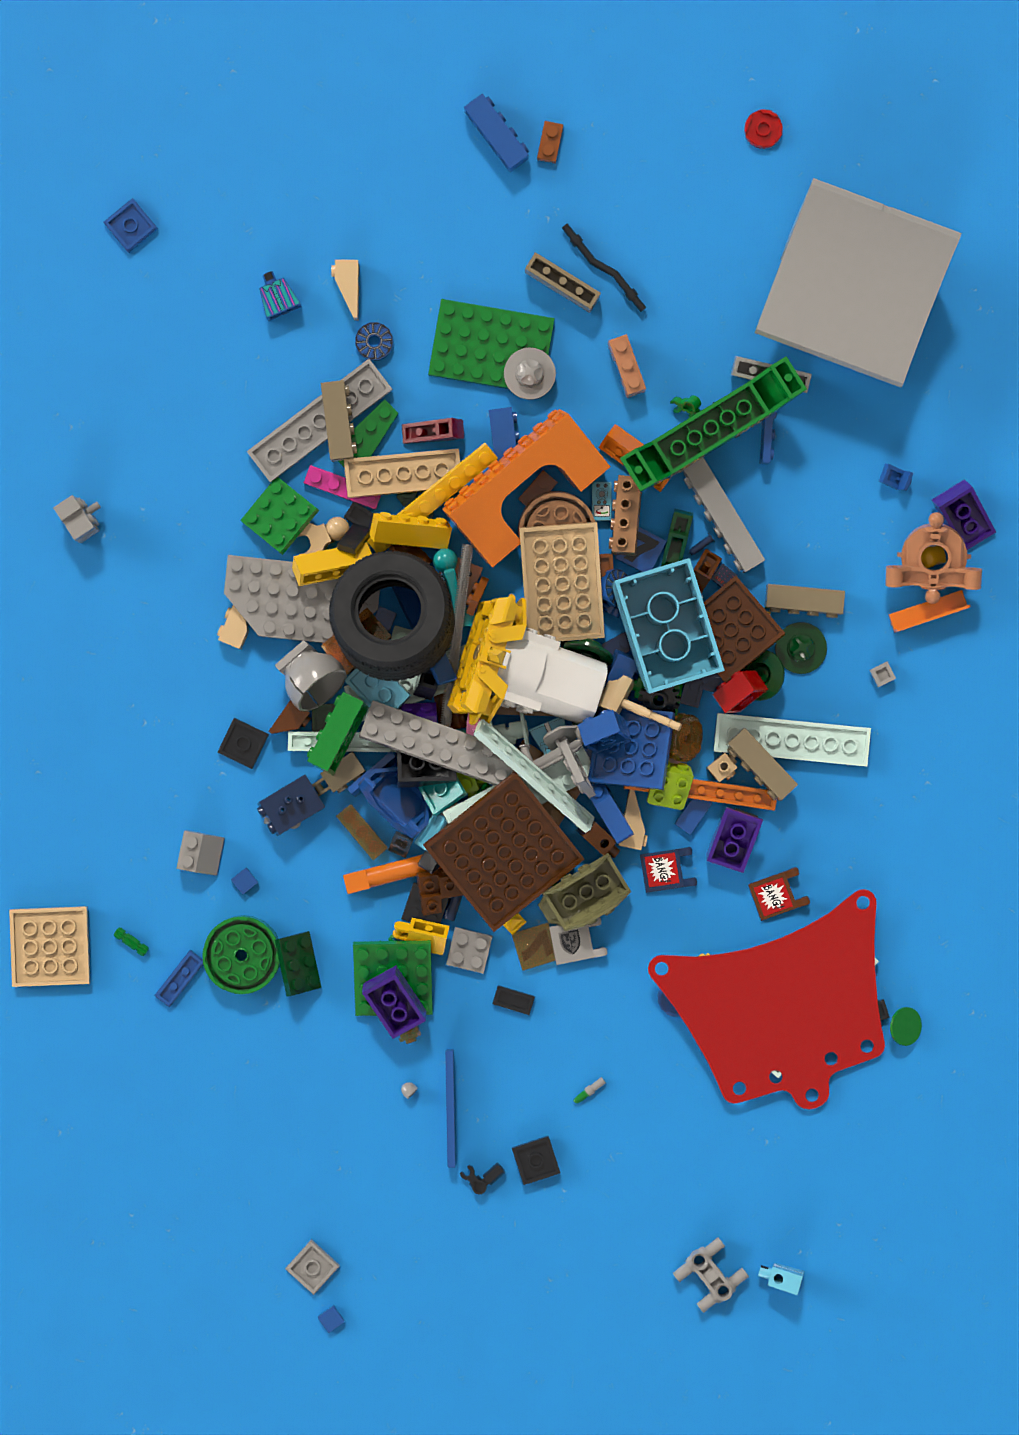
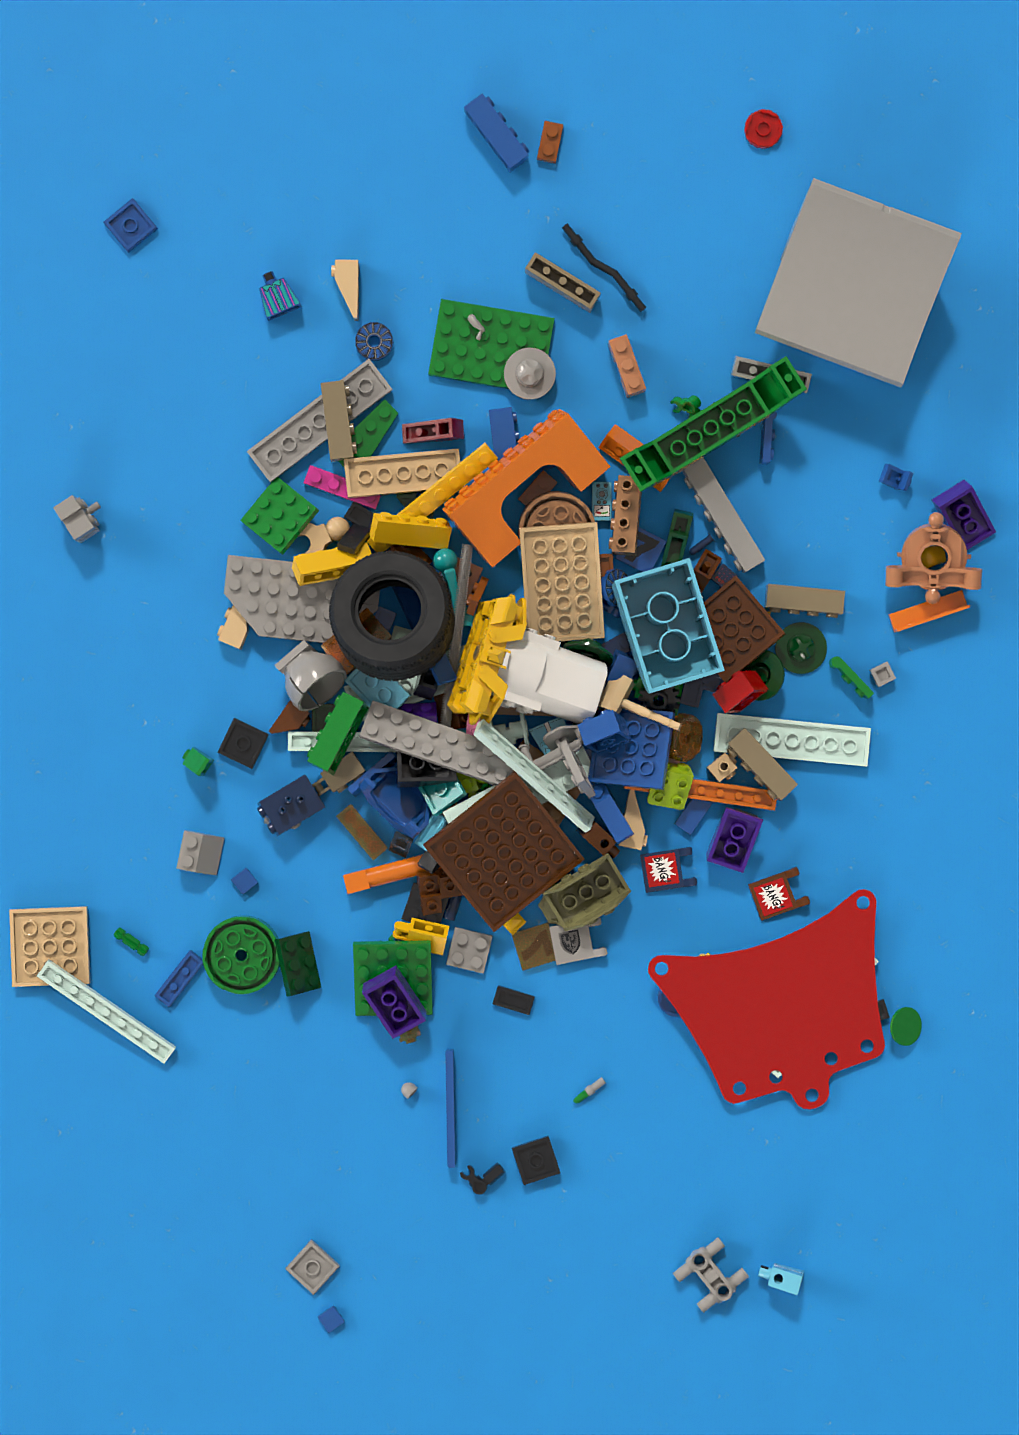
none -> light aqua plate [37,959,176,1064]
none -> green slope [182,747,214,776]
none -> light grey piece [467,314,485,341]
none -> green plate [829,656,874,699]

